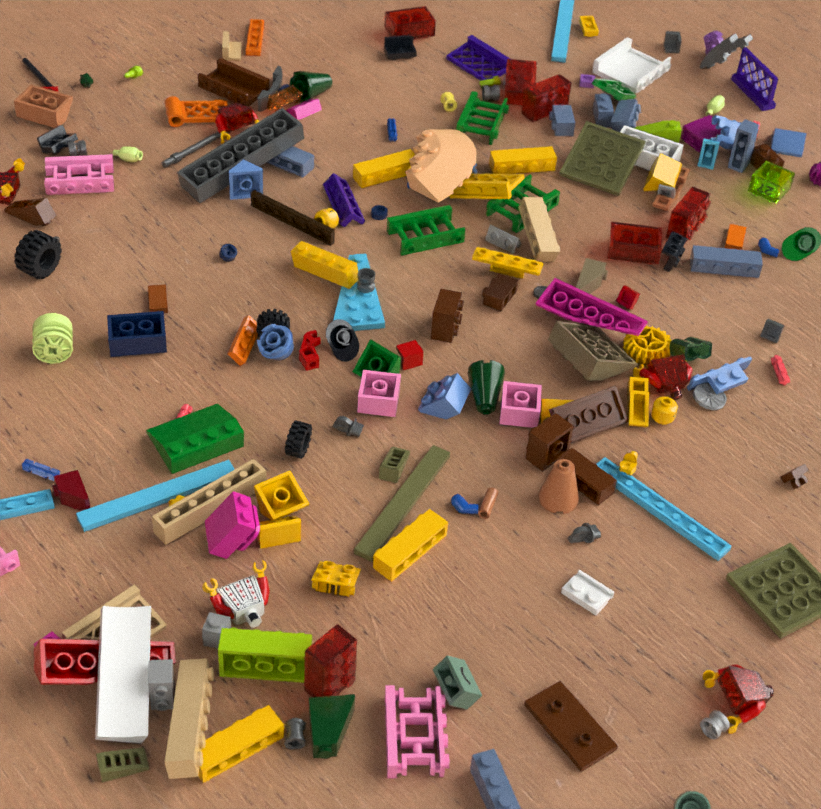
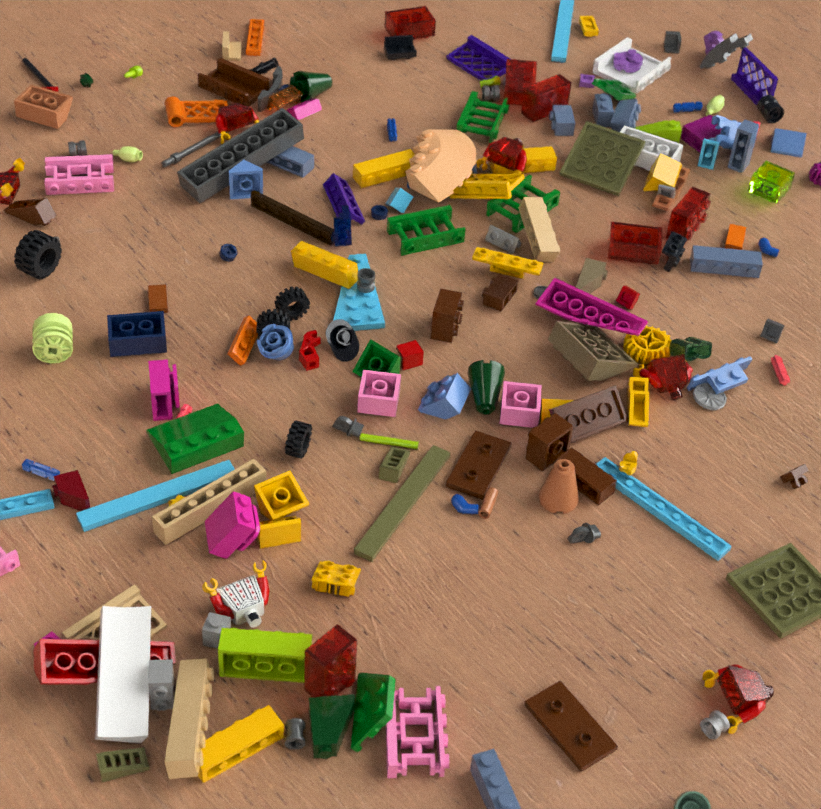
black bracket [37,125,78,155] -> none
yellow head [314,208,339,229] -> none
yellow brick [373,509,448,582] -> none
sand green brick [432,655,482,710] -> none
light yellow bush [440,92,457,112] -> none
white plate [561,570,614,615] -> none
yellow head [651,396,678,425] -> none
reddish brown brick [750,144,785,180] -> none
green piece [781,227,821,261] -> none
none -> dark pink brick [148,359,180,421]
none -> black pin [249,57,279,75]
none -> black tyre [274,286,310,321]
none -> clear blue bracket [333,205,352,246]
none -> green wing [351,672,396,752]
none -> lime bar [360,433,419,449]
none -> medium azure panel [385,187,413,213]
none -> reddish brown plate [446,430,512,500]
none -> clear red torso [476,137,527,174]
none -> medium lavender plate [613,49,643,73]
none -> blue axle [673,101,703,112]
none -> black wheel [757,95,784,123]

